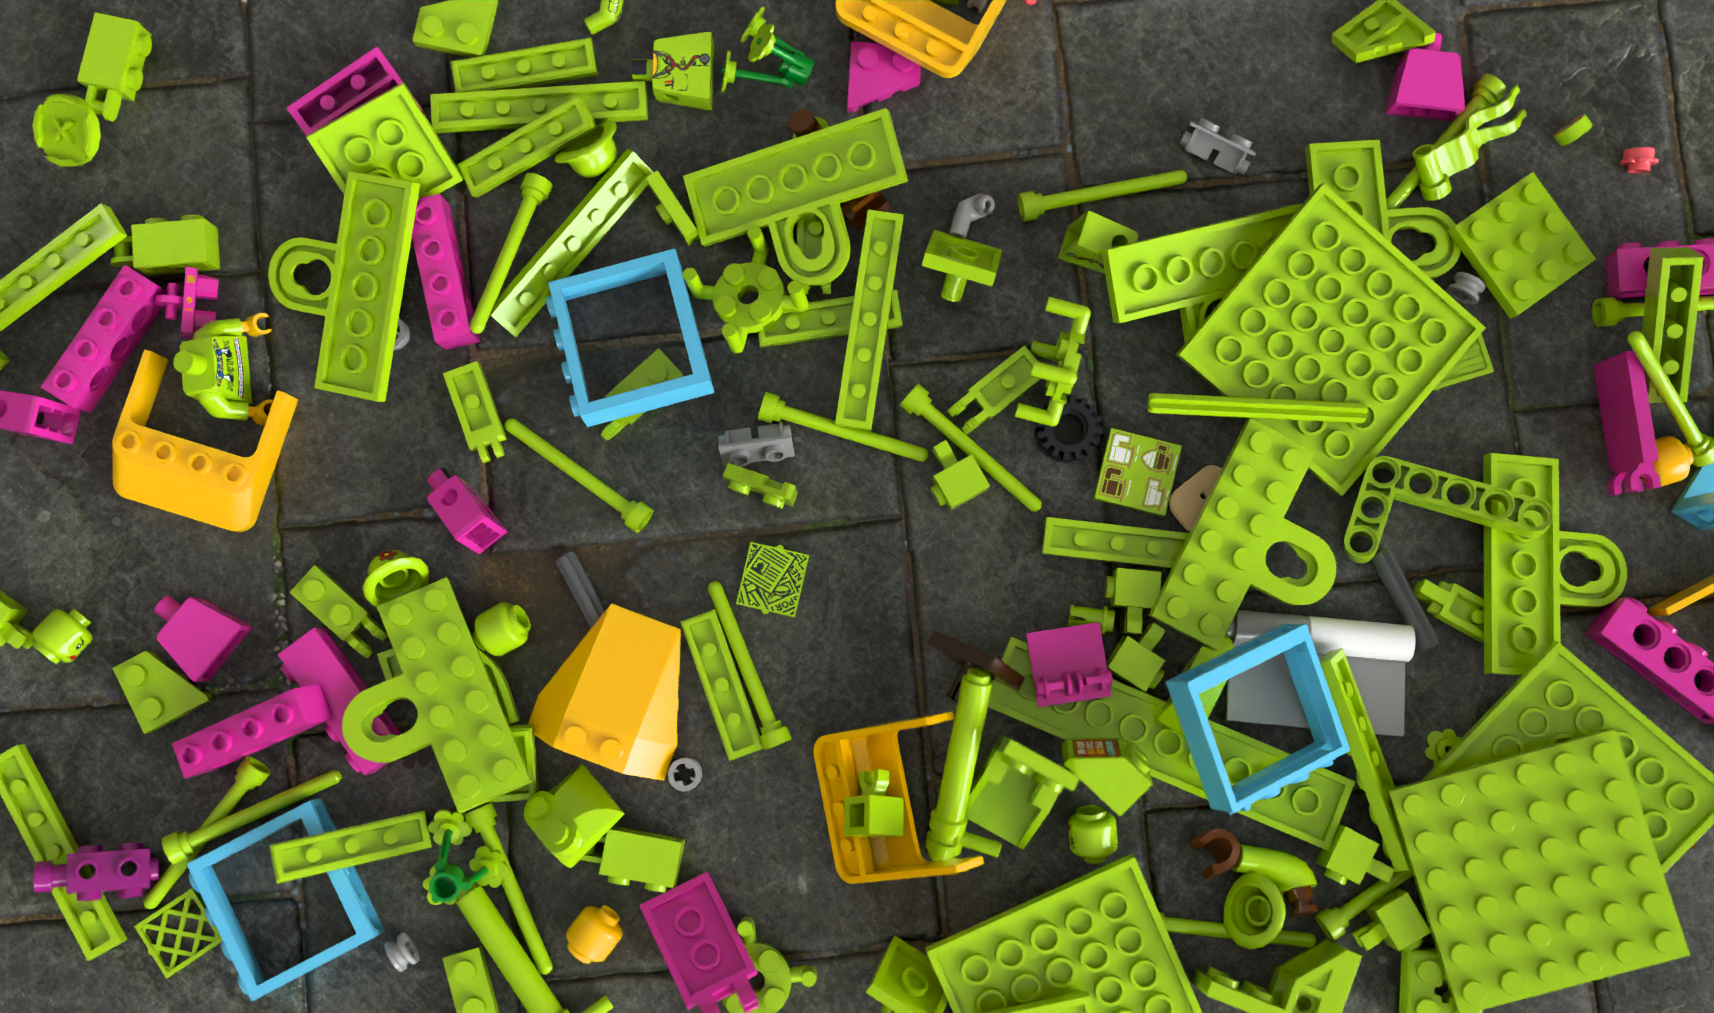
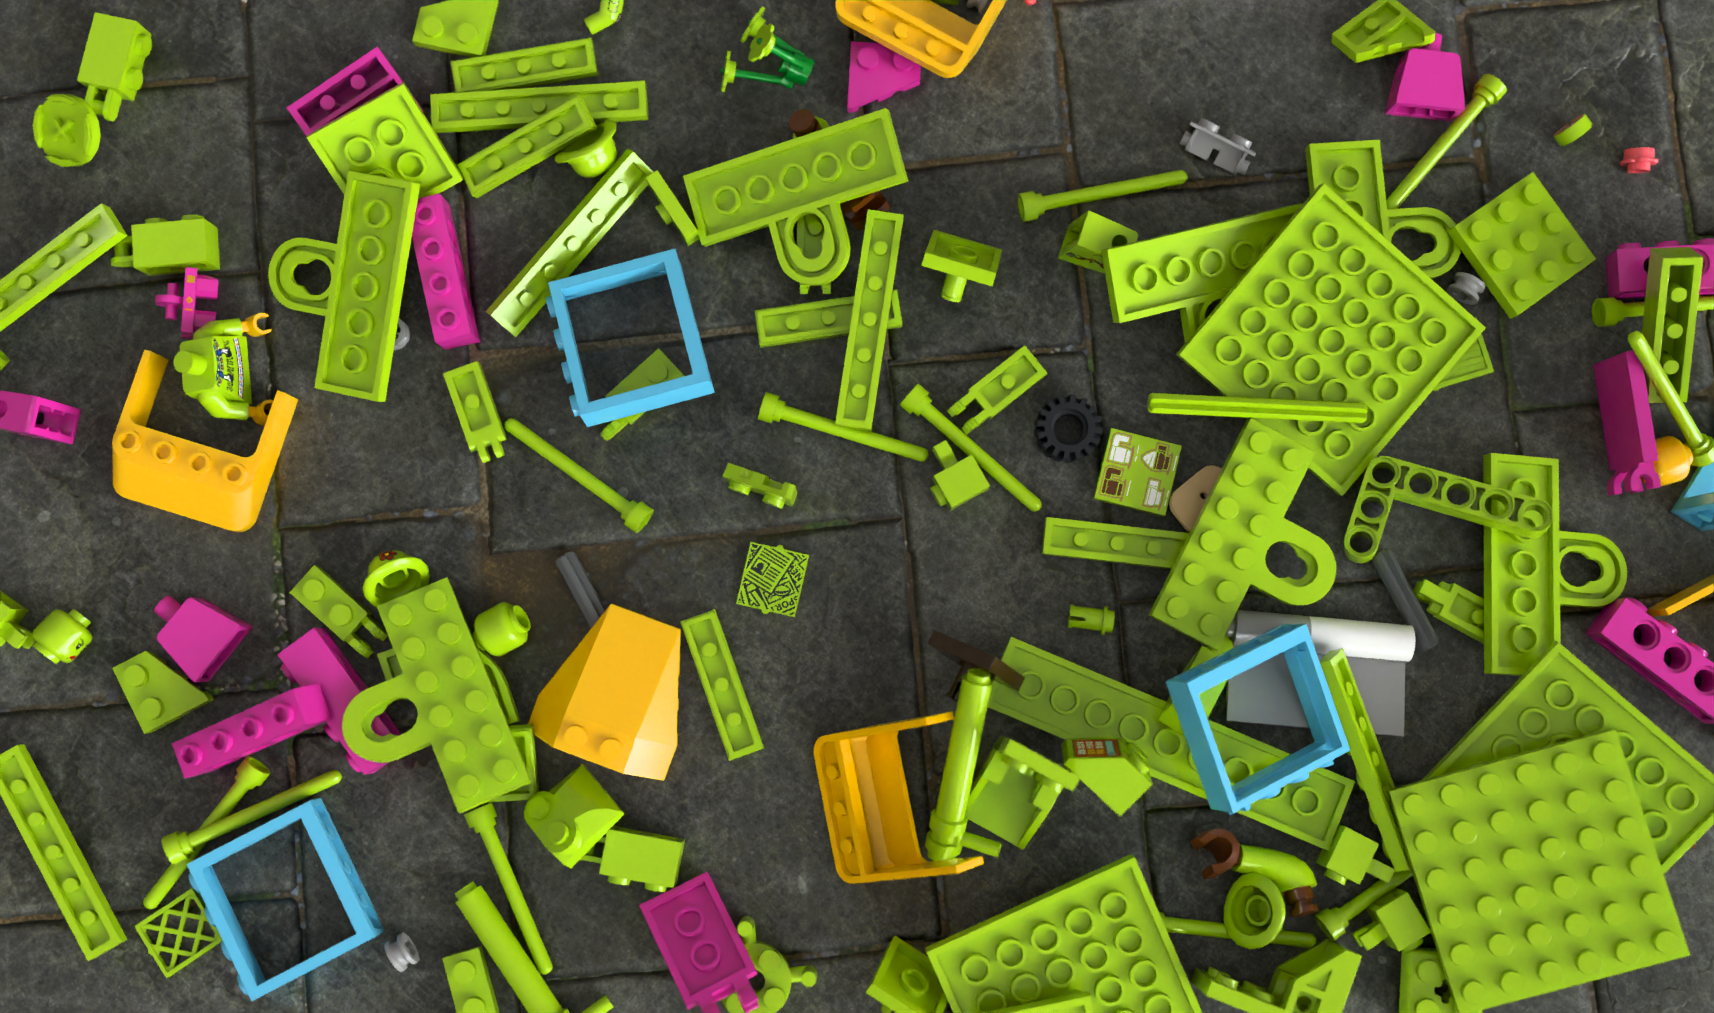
magenta brick [34,843,160,902] -> none
dark pink brick [41,265,167,413] -> none
lime tile [269,810,432,884] -> none
plant [423,809,510,905] -> none
dark pink torso [427,468,508,554] -> none
lime piece [469,173,553,334] -> none
yellow head [566,905,623,964] -> none
lime torso [632,32,714,110] -> none
light grey bush [668,757,703,792] -> none
lime plate [682,226,809,354] -> none
lime piece [708,581,792,751] -> none
light grey hinge [718,422,795,467] -> none
lime brick [844,769,904,838] -> none
light grey arm [949,194,995,239] -> none
lime plate [1014,296,1091,426] -> none
dark pink hinge [1026,622,1113,707] -> none
lime head [1068,805,1118,864] -> none
lime brick [1105,568,1162,635] -> none
lime brick [1106,622,1166,692] -> none
lime flag [1412,85,1527,201] -> none
lime plant [1424,729,1461,766] -> none

